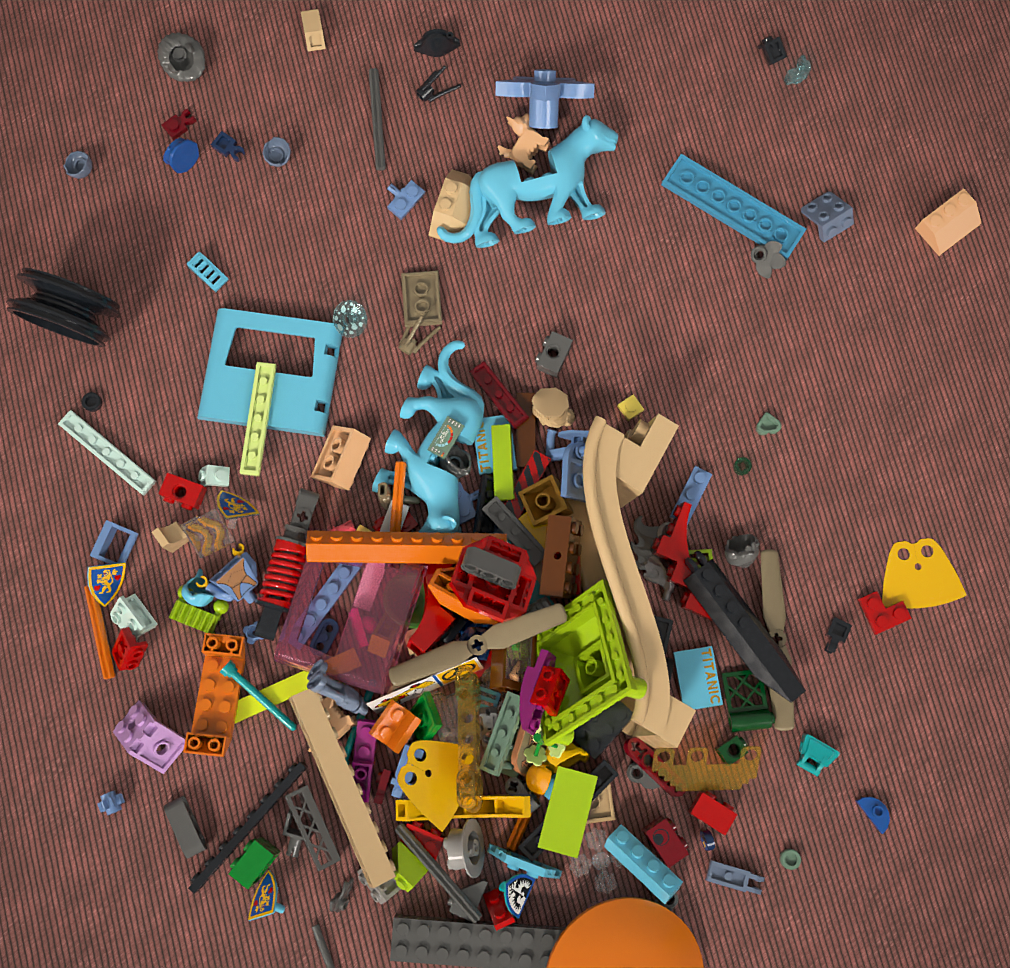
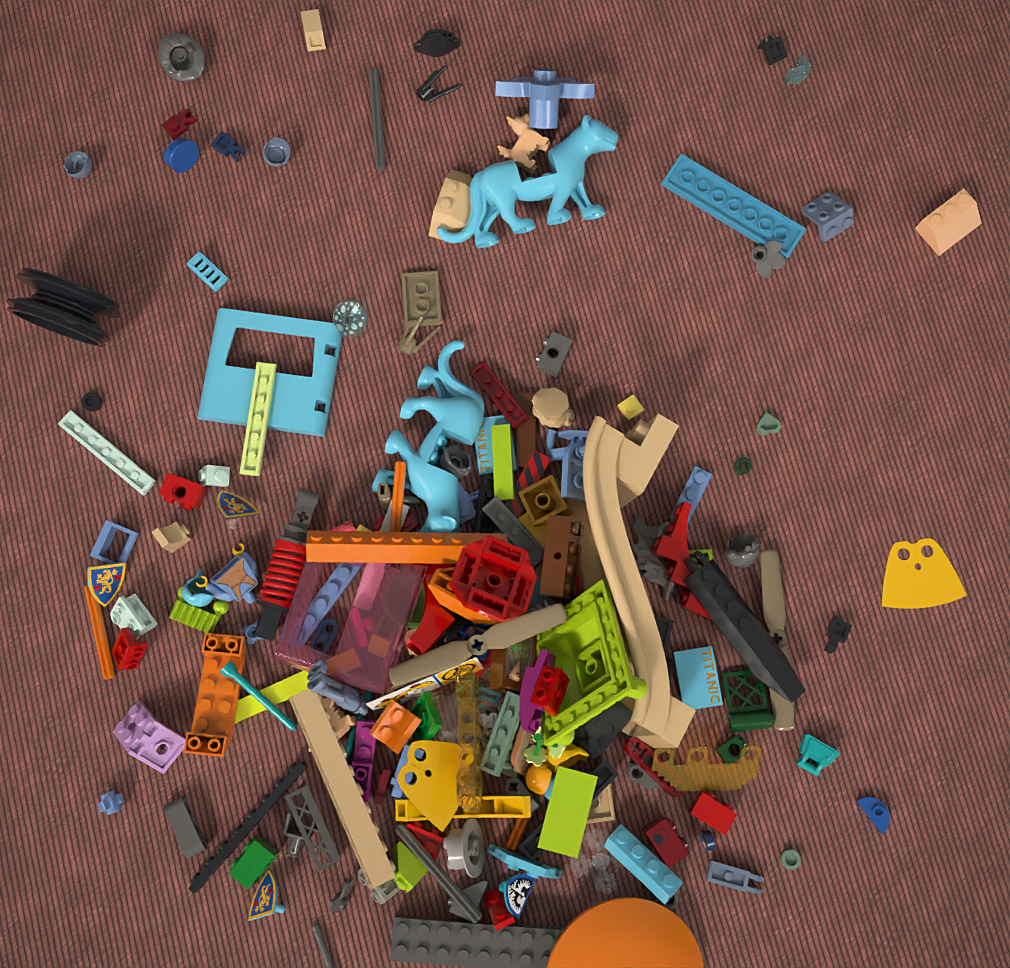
clear slope [180,508,235,558] -> none
light nougat slope [311,425,371,491] -> none
medium blue plate [387,180,425,220] -> none
sand green tile [428,416,465,460] -> none
dark grey beam [461,547,521,589] -> none
red plate [858,591,912,635] -> none

